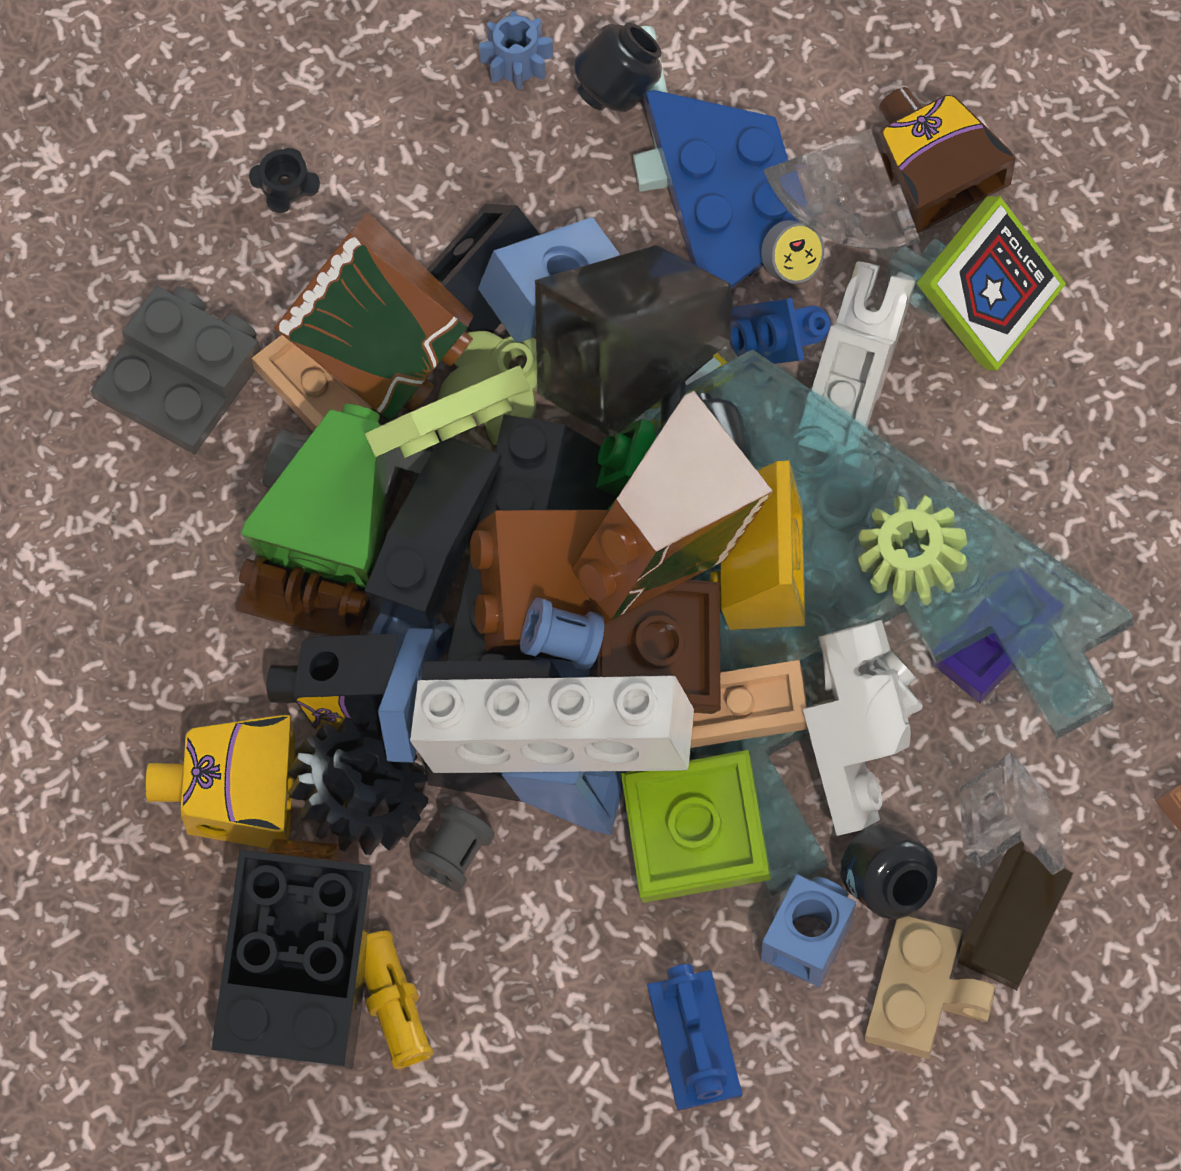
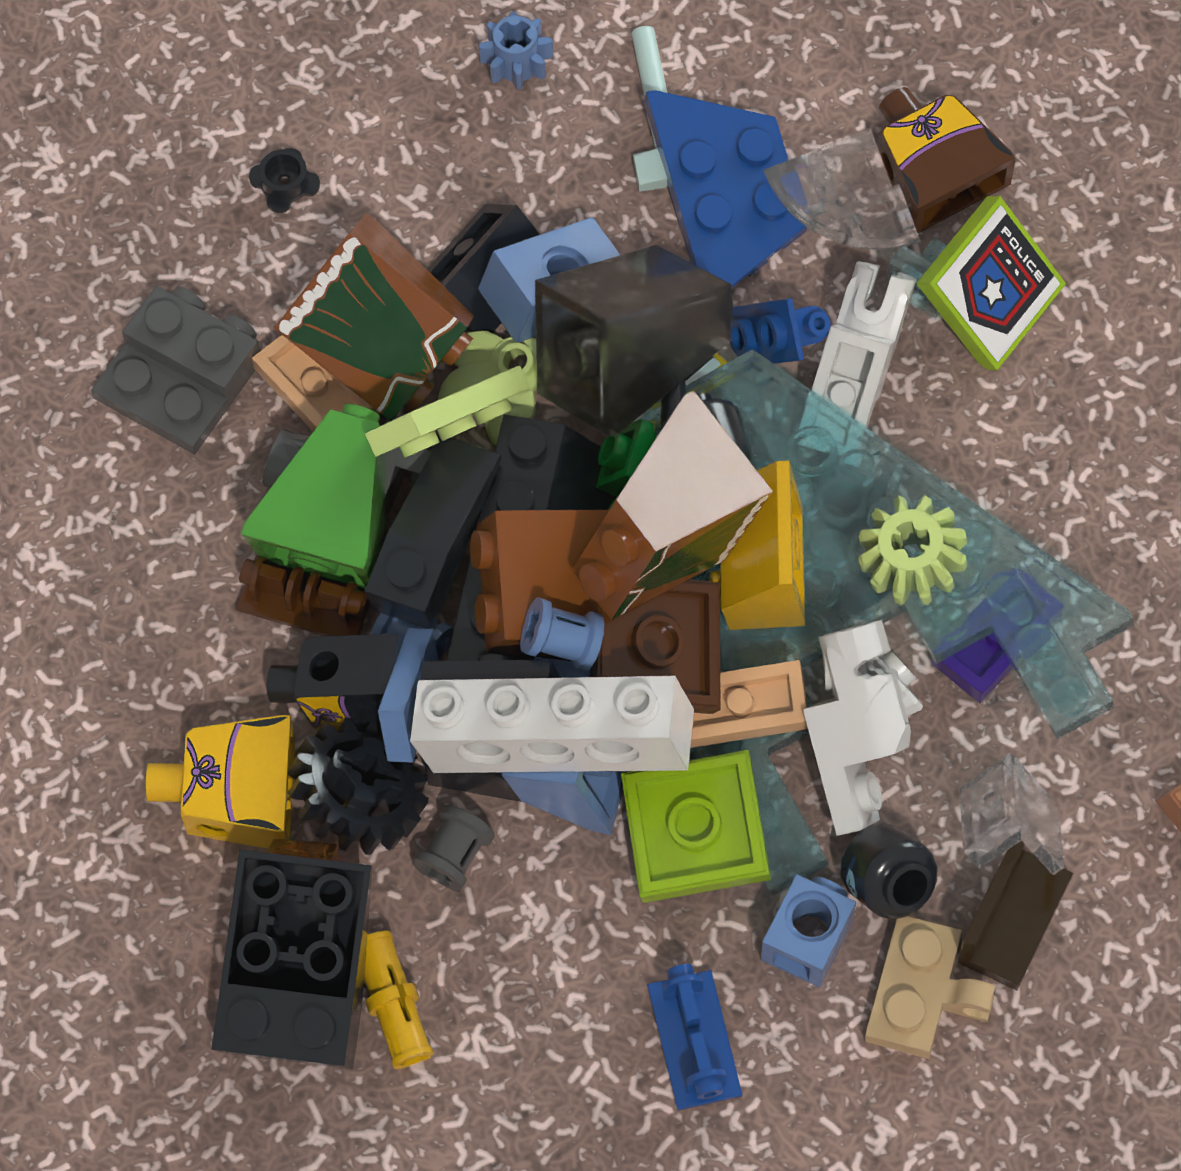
black head [574,22,662,112] -> none
tile [761,220,824,284] -> none

